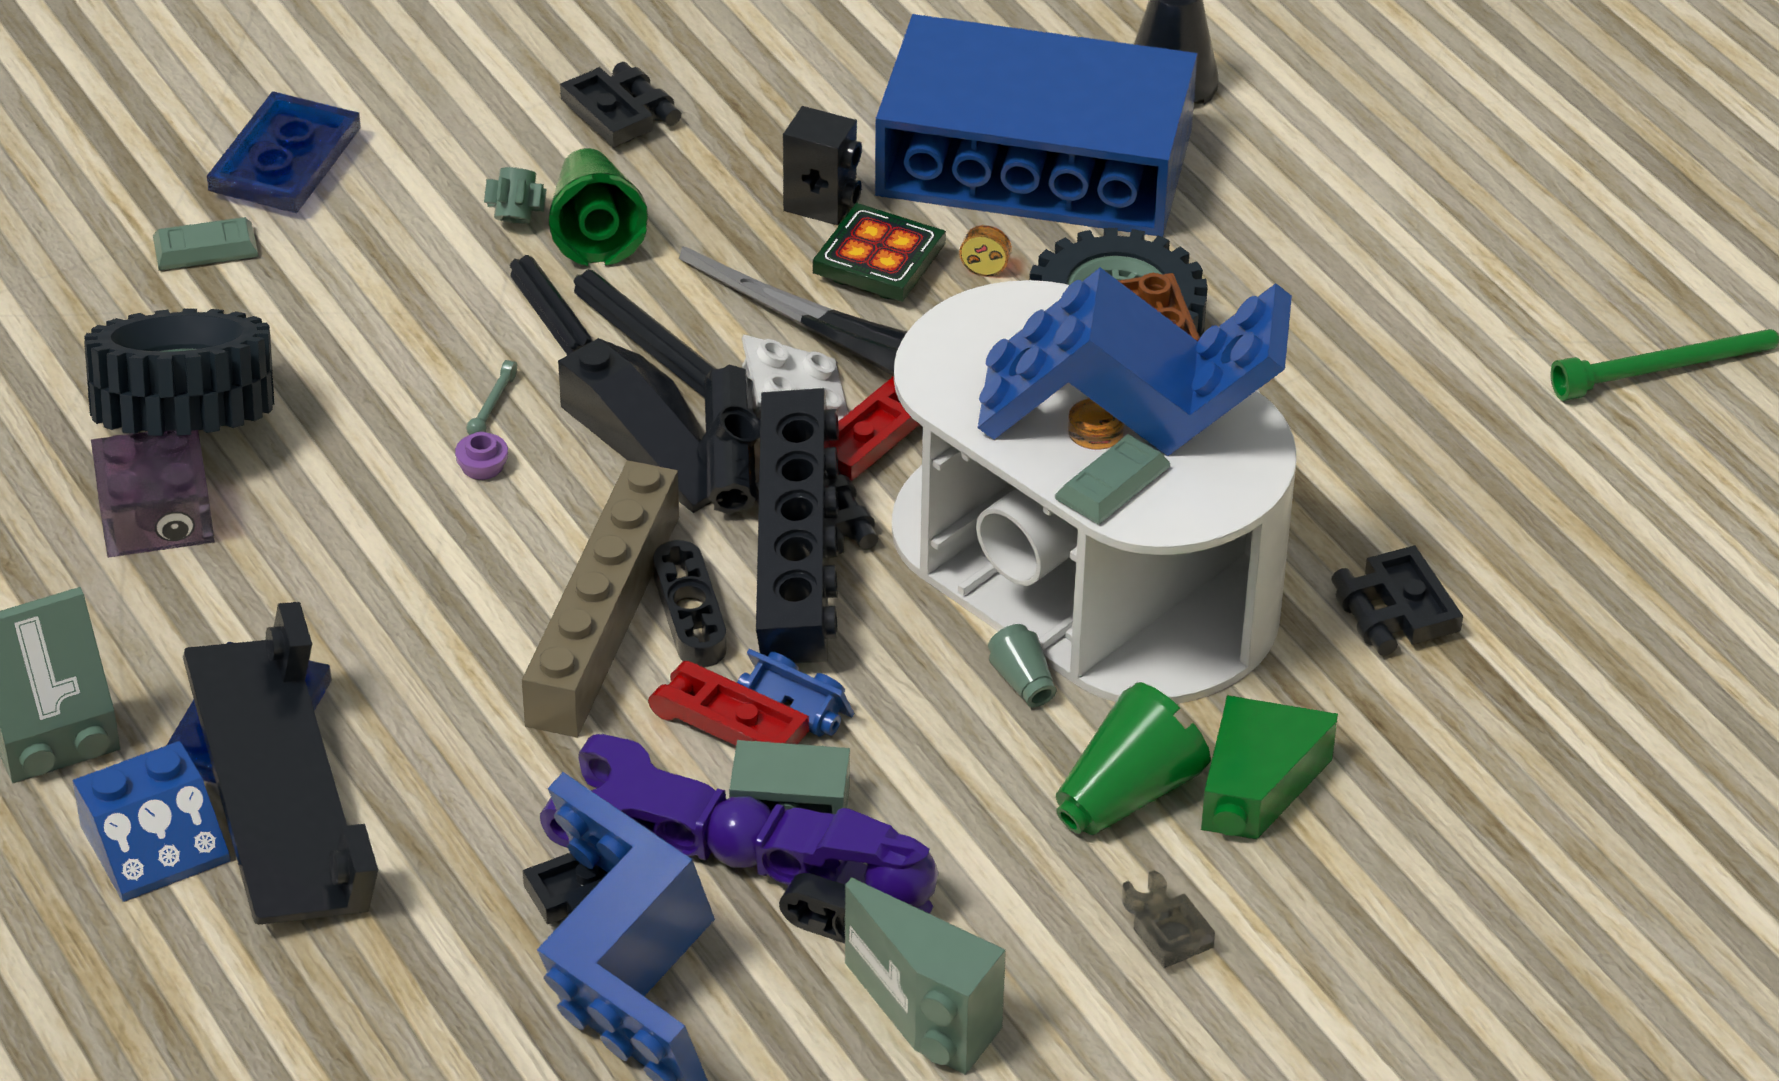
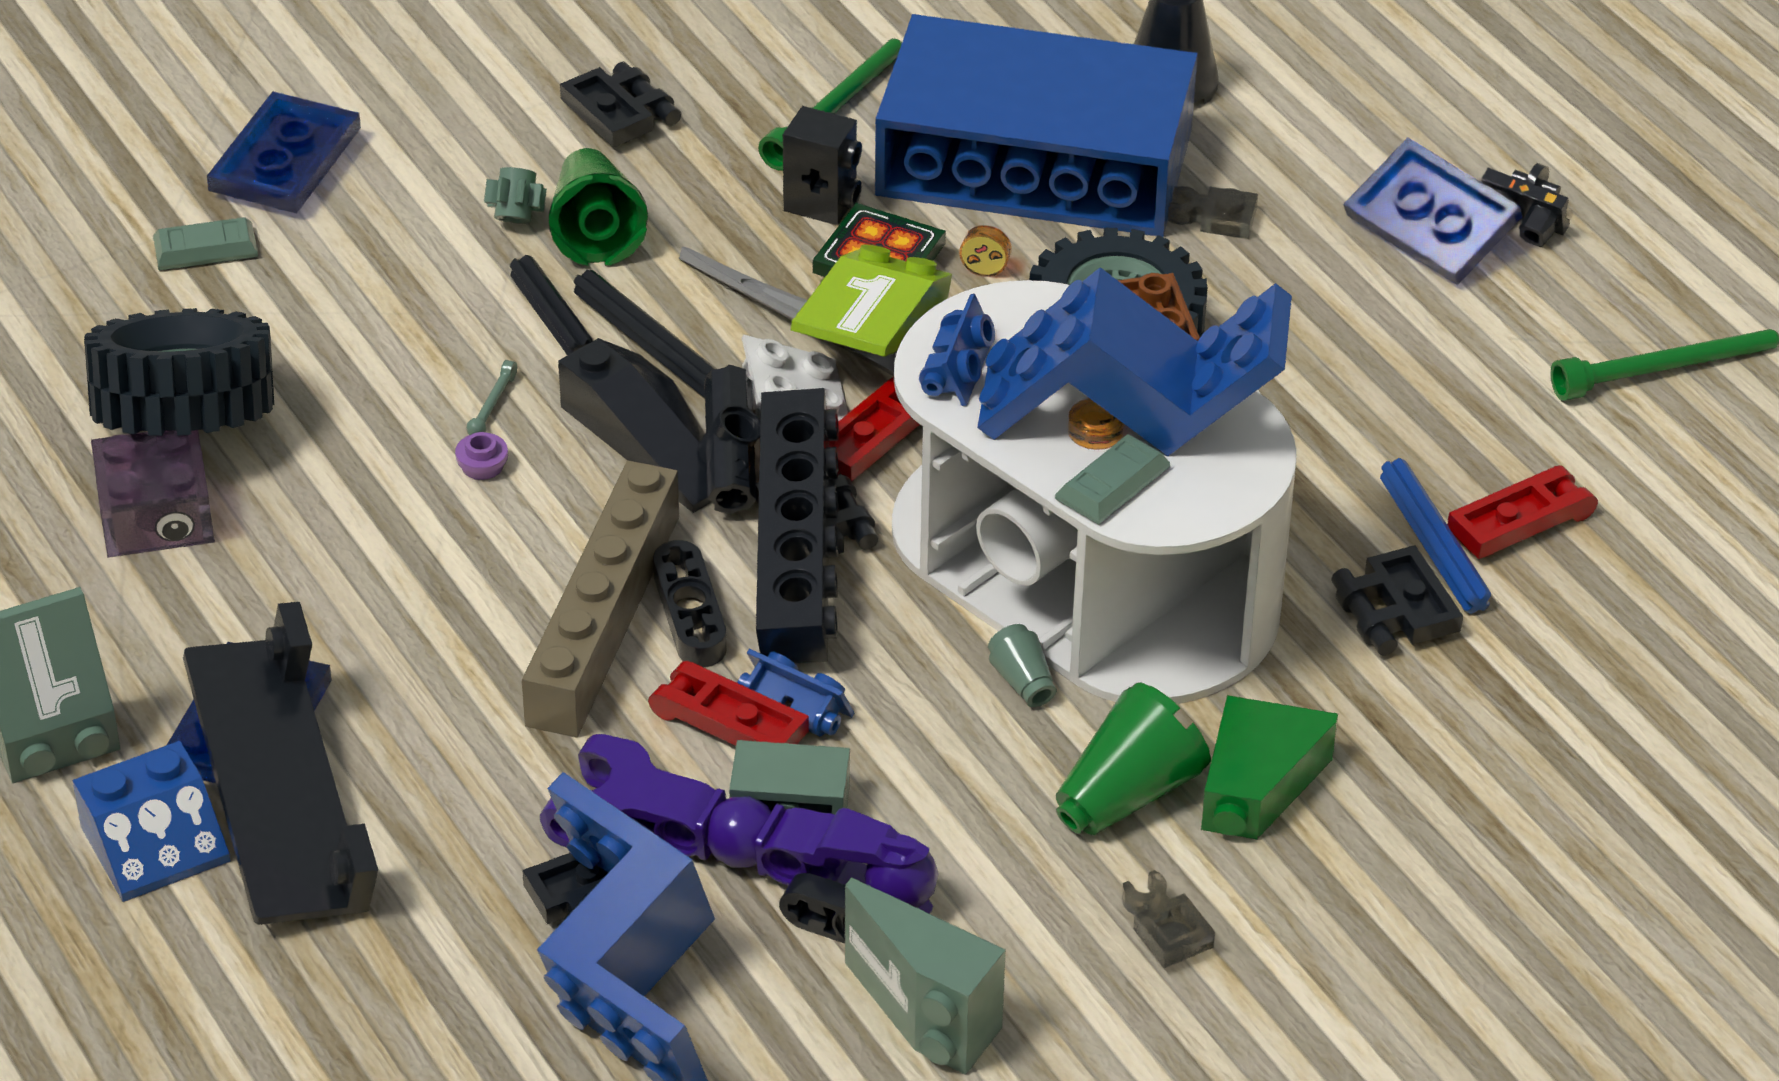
none -> green piece [758,38,902,171]
none -> lime slope [790,245,952,357]
none -> blue hinge [919,294,995,406]
none -> clear smoke plate [1168,186,1258,239]
none -> clear blue plate [1343,137,1522,285]
none -> blue axle [1380,458,1491,614]
none -> red plate [1447,465,1598,559]
none -> black hips [1477,163,1570,247]

